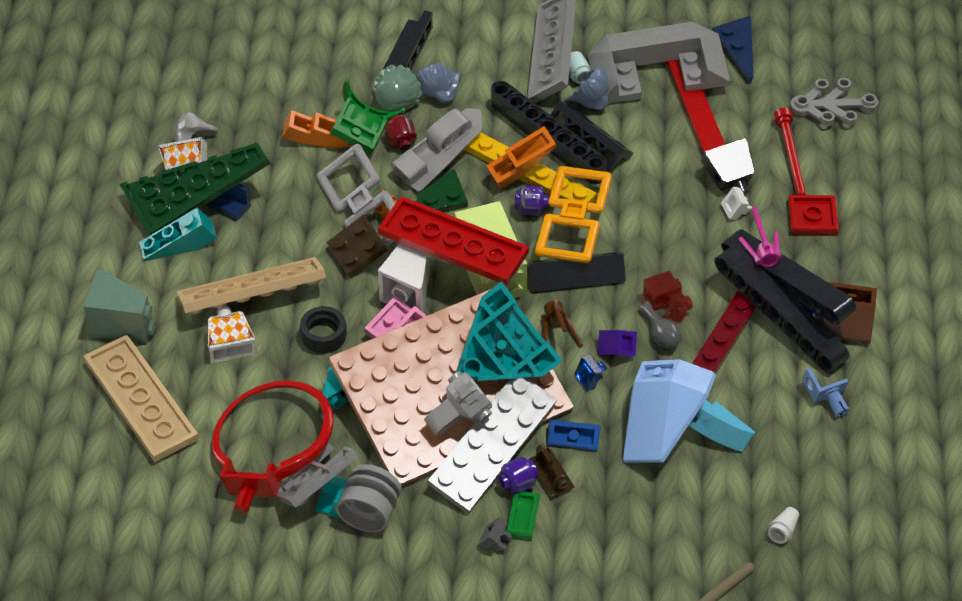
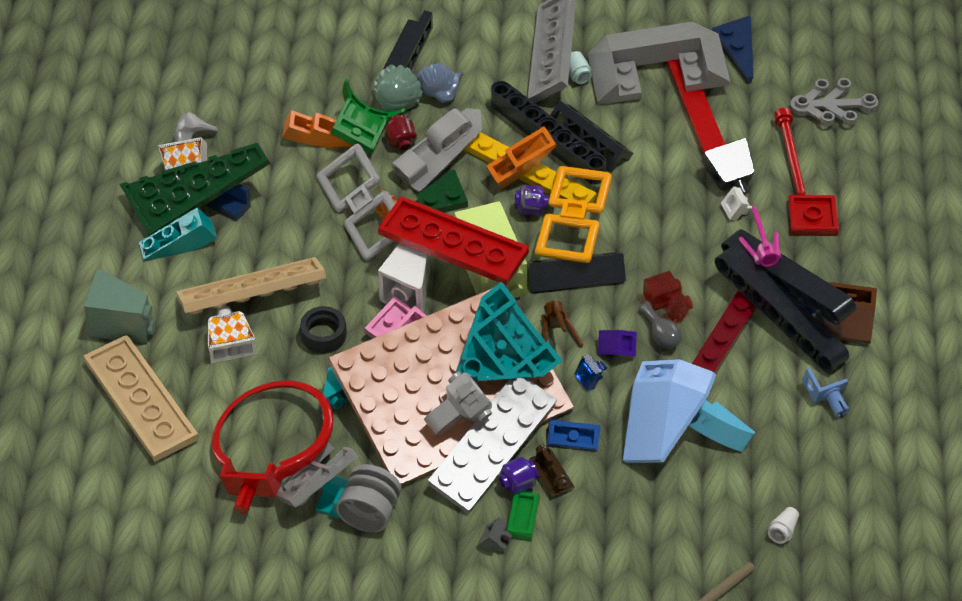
dark brown plate [326,215,388,278] -> none
sand blue hair [564,67,609,111] -> none

